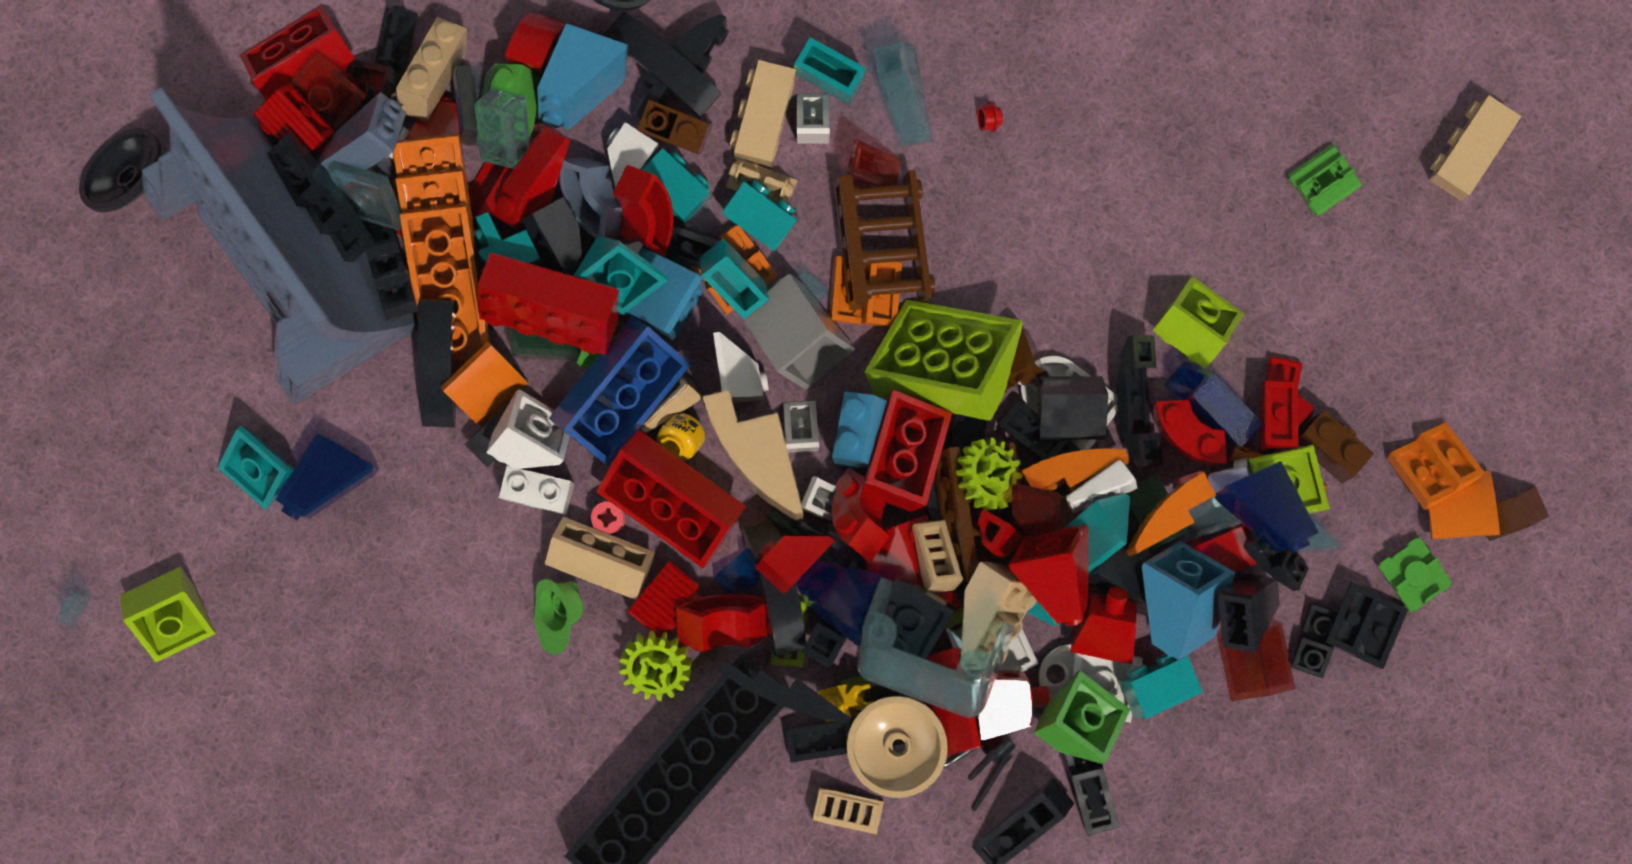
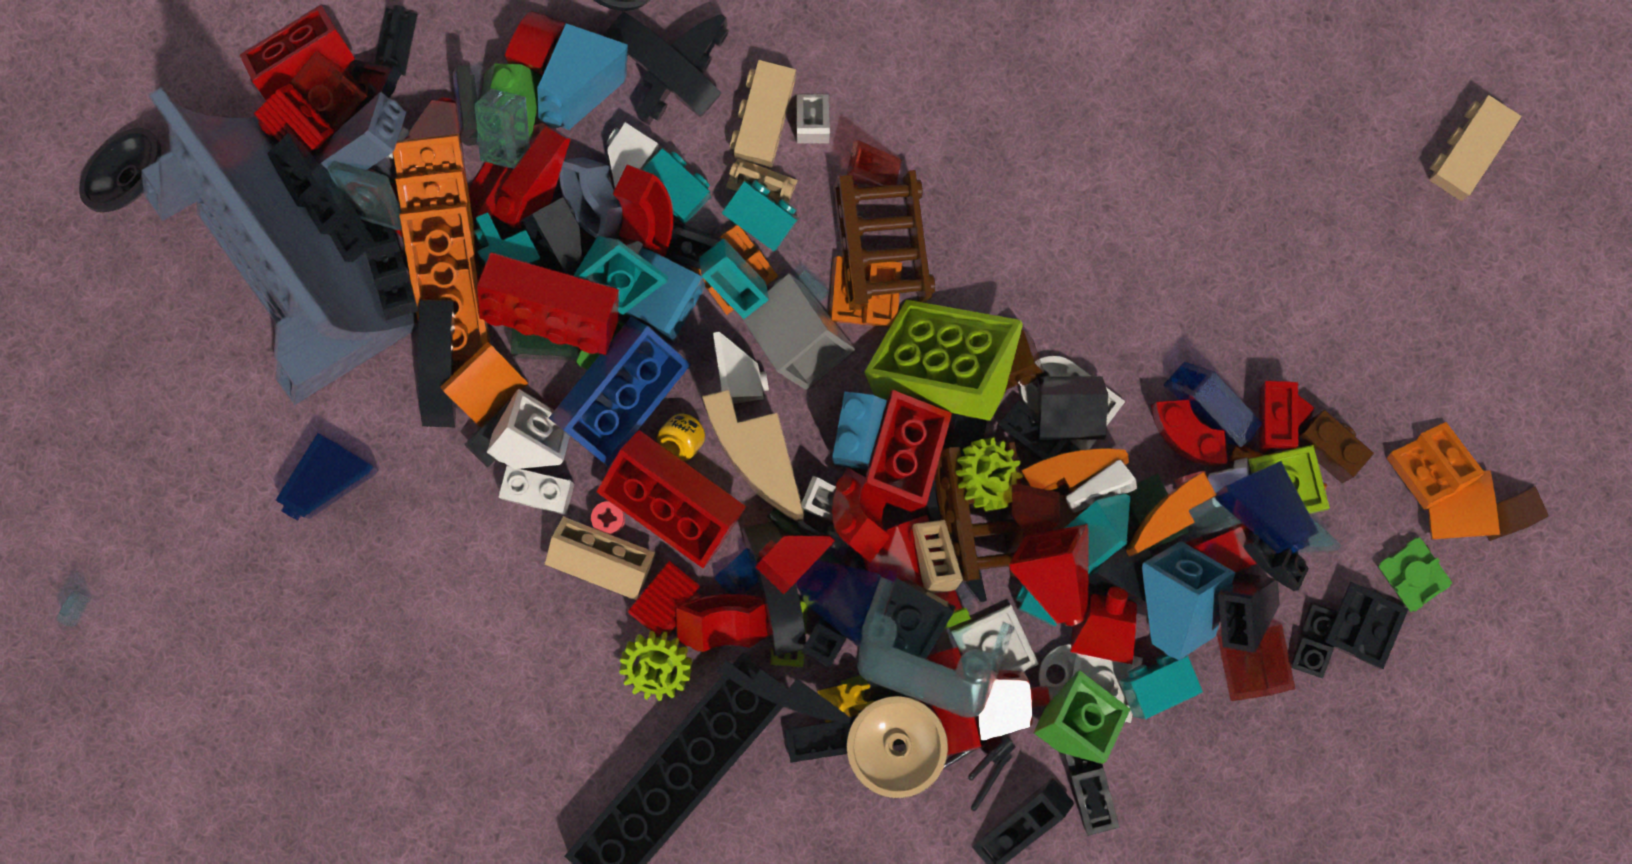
lime slope [120,567,216,663] -> none
teal slope [217,426,300,511] -> none
tan brick [397,17,467,123] -> none
bright green piece [534,579,584,655] -> none
reddish brown slope [637,100,713,155] -> none
tan slope [640,374,703,433] -> none
white slope [783,401,819,453] -> none
teal brick [794,37,867,105] -> none
tan slope [812,787,884,834] -> none
clear light blue slope [873,41,933,147] -> none
tan slope [961,561,1037,670] -> none
red plate [977,101,1003,133] -> none
red brick [978,509,1024,559] -> none
black slope [1117,335,1163,467] -> none
lime slope [1153,276,1245,369] -> none
red tile [1264,356,1303,385] -> none
bright green piece [1287,144,1362,217] -> none

